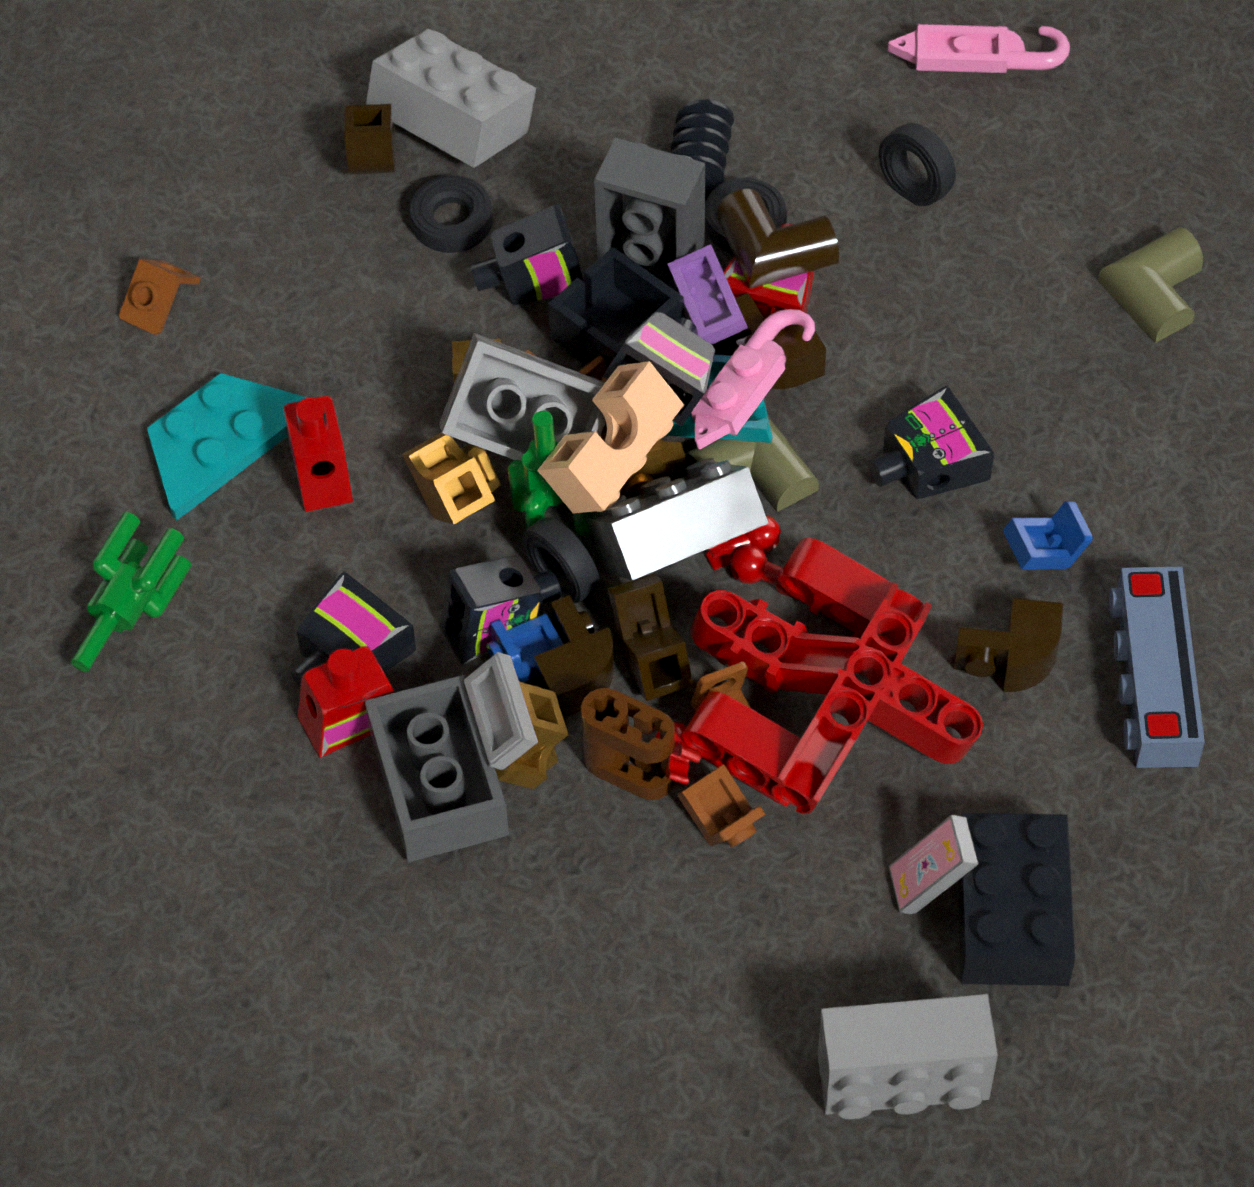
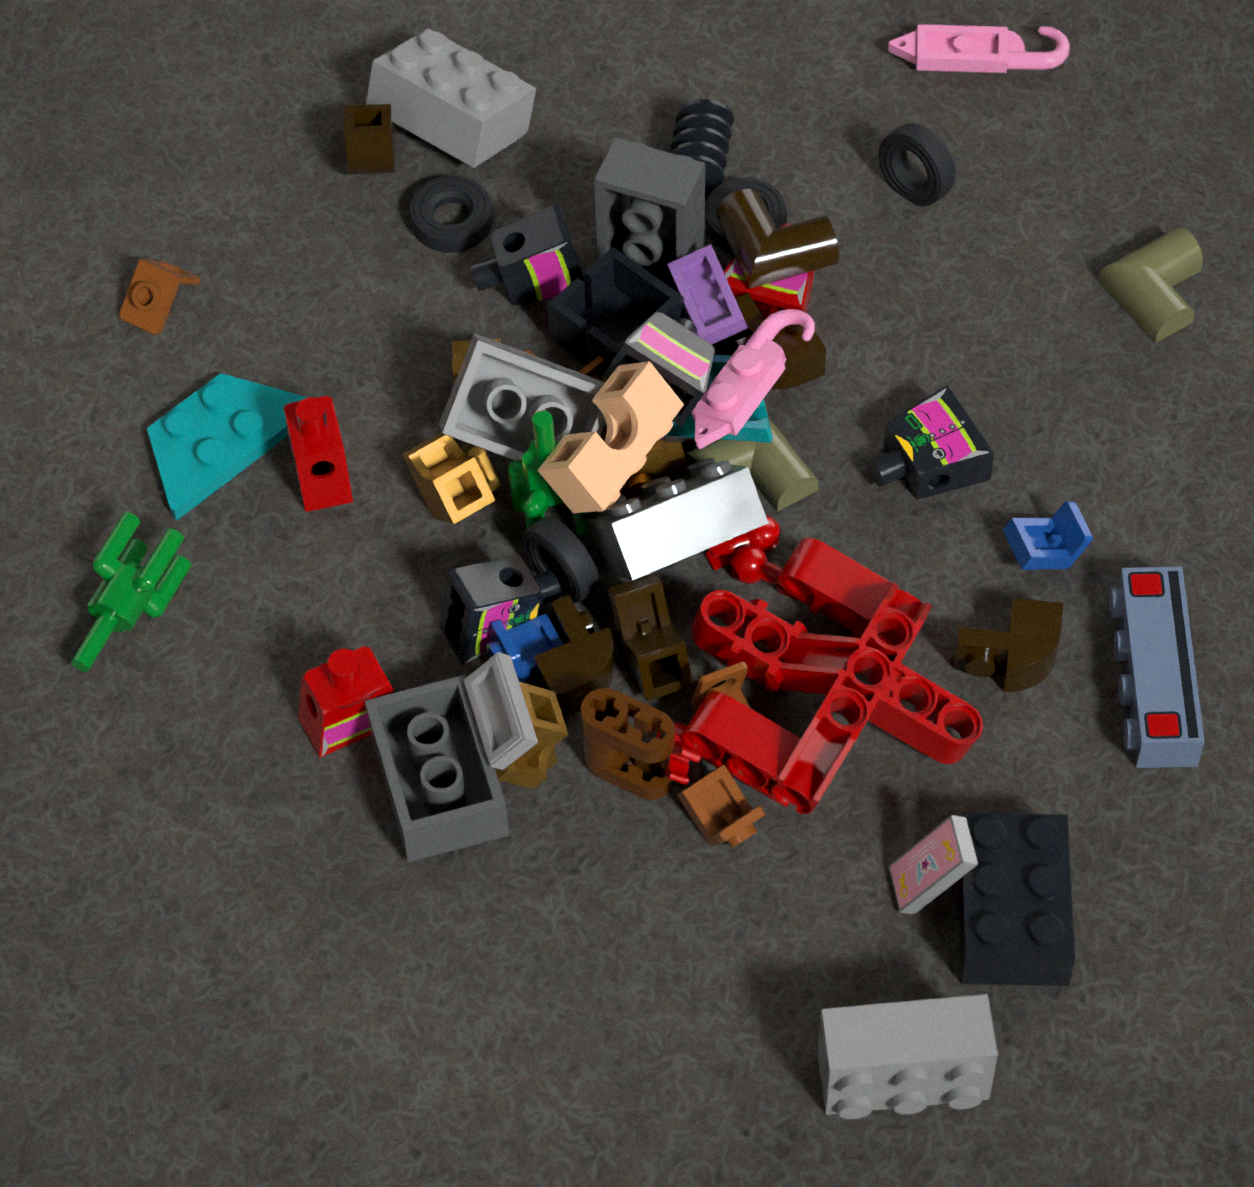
black torso [291,571,416,687] -> none

